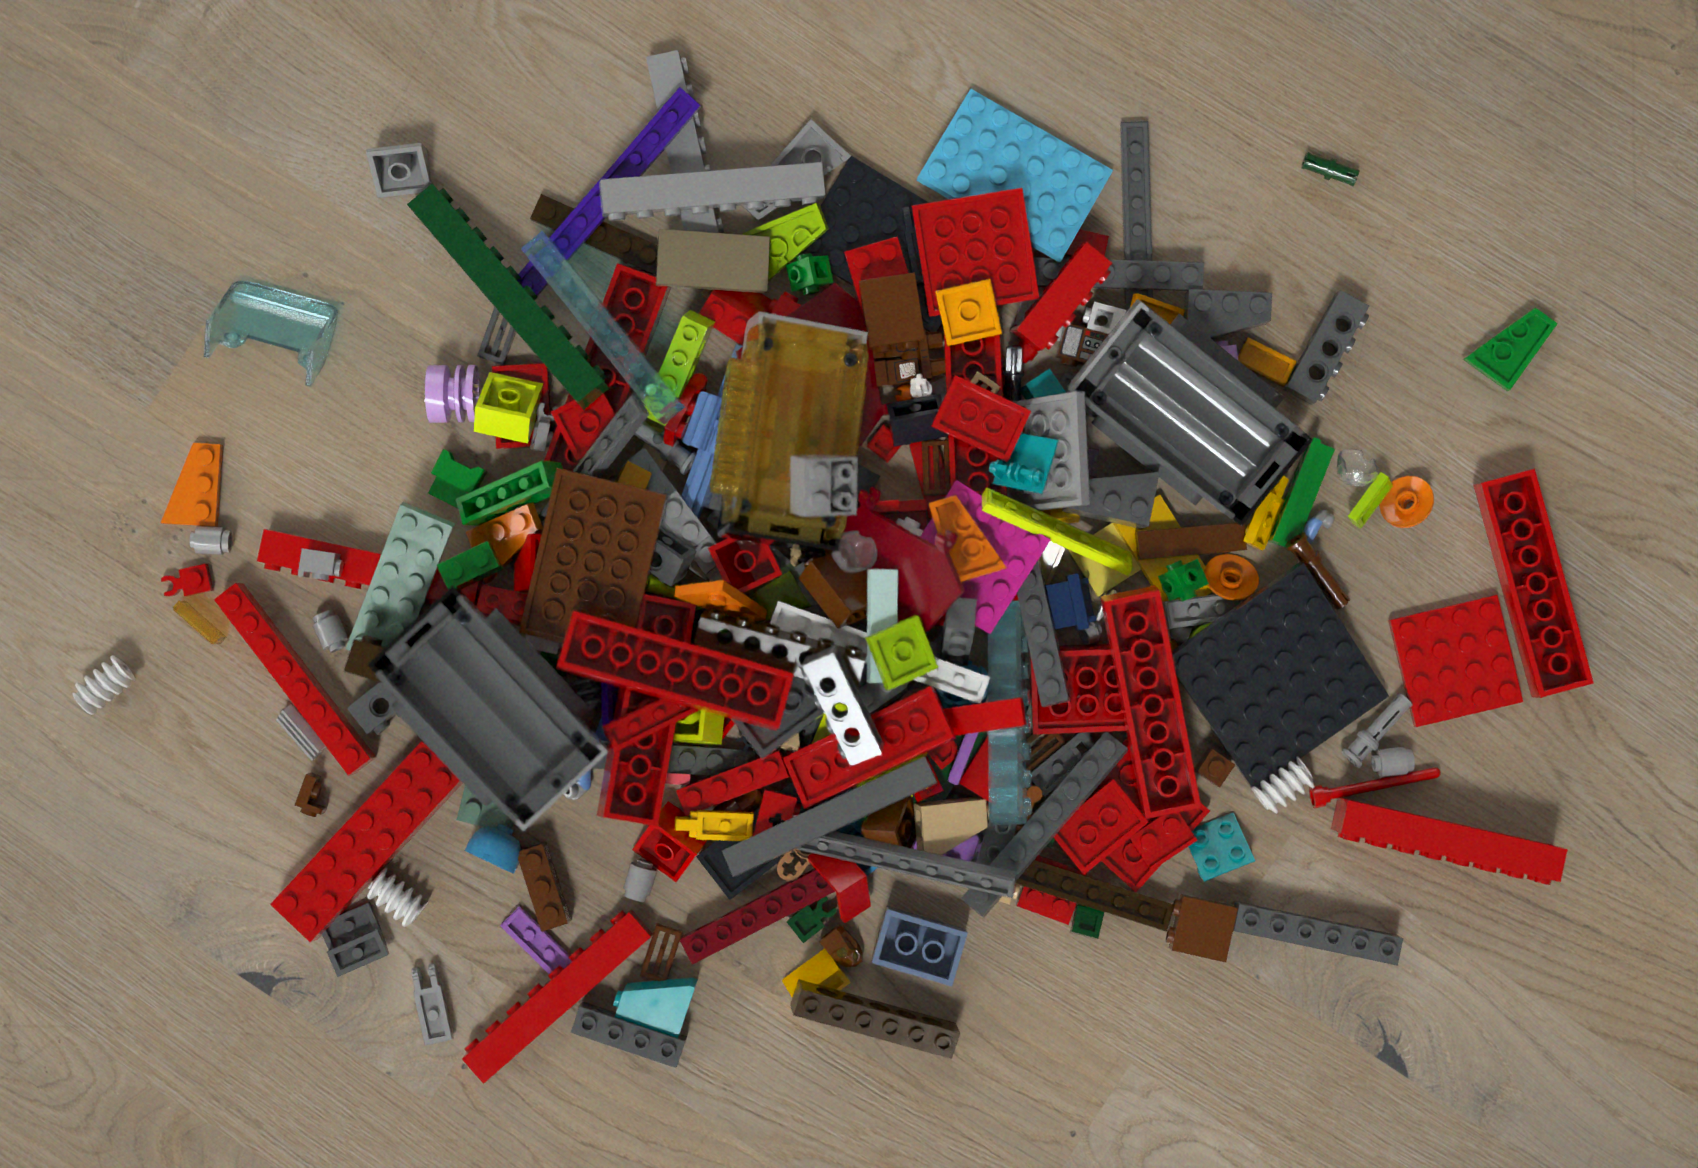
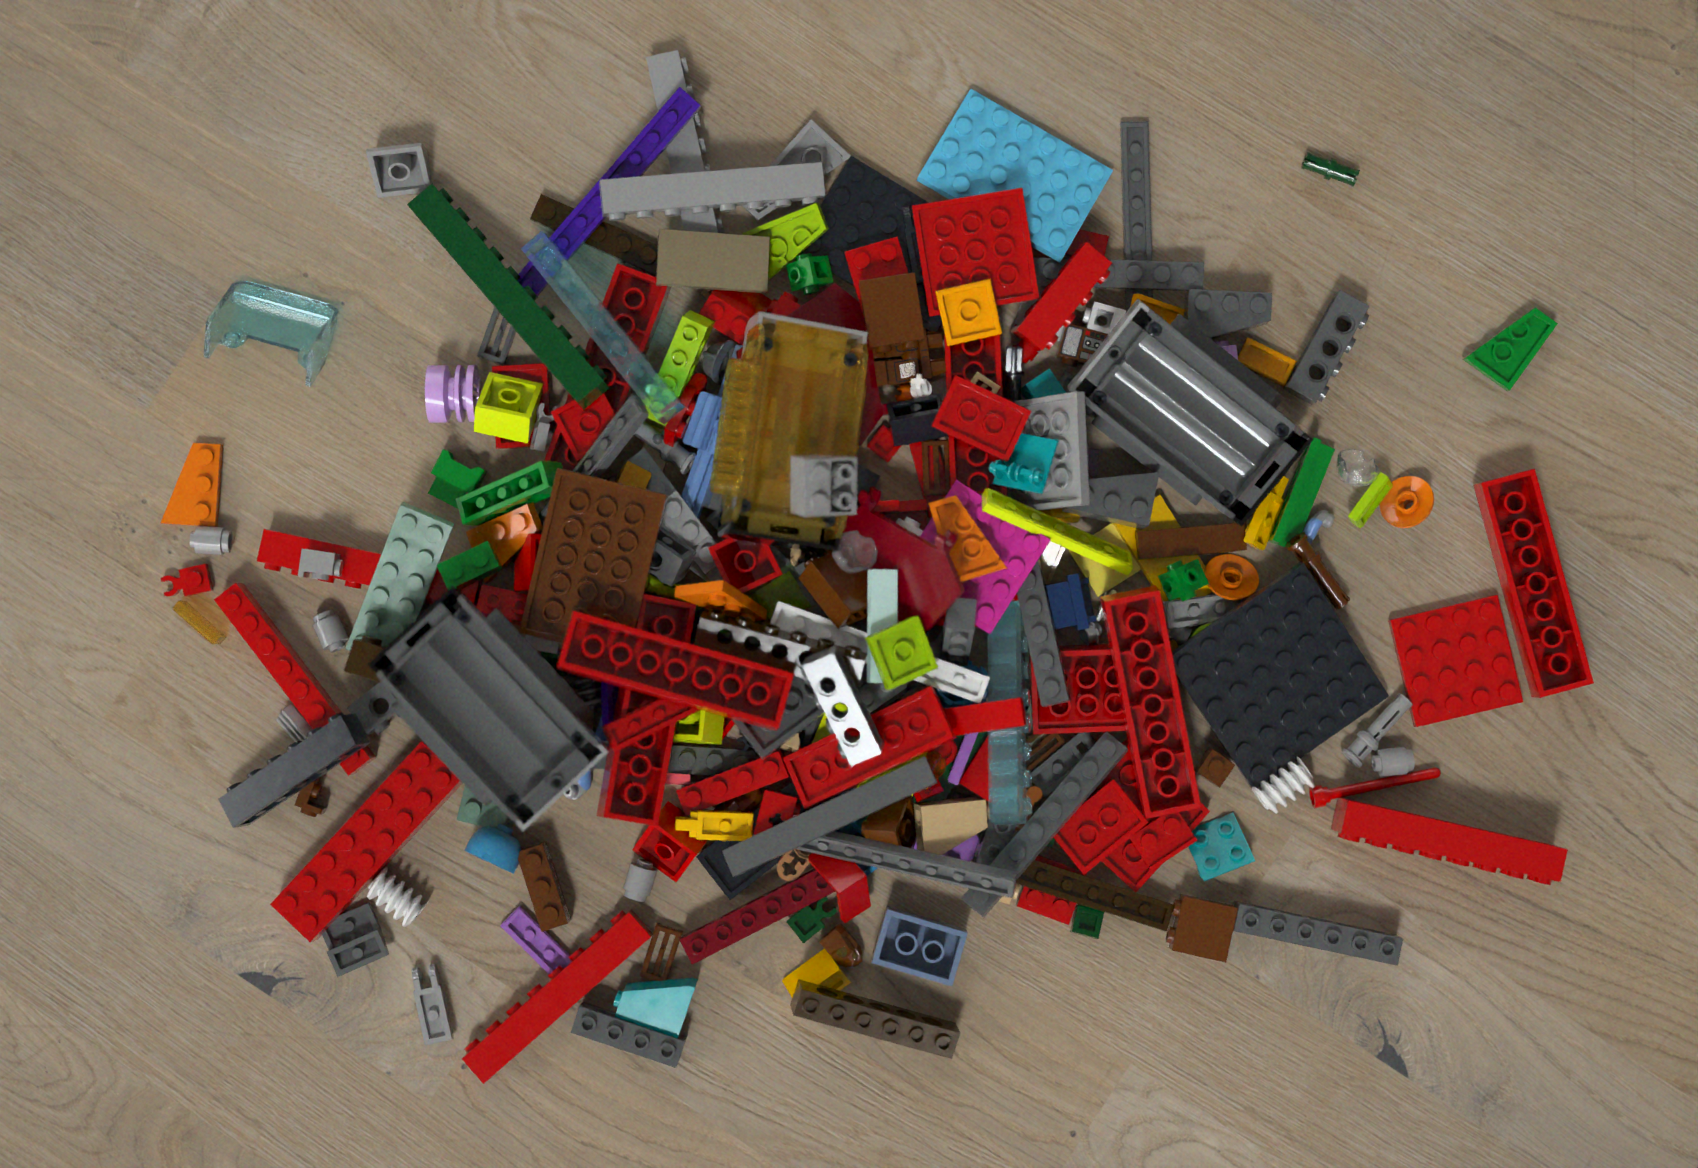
white piece [72,655,135,715] -> none
none -> black brick [218,712,371,828]
none -> dark grey piece [702,340,736,386]
none -> clear orange plate [926,752,946,779]

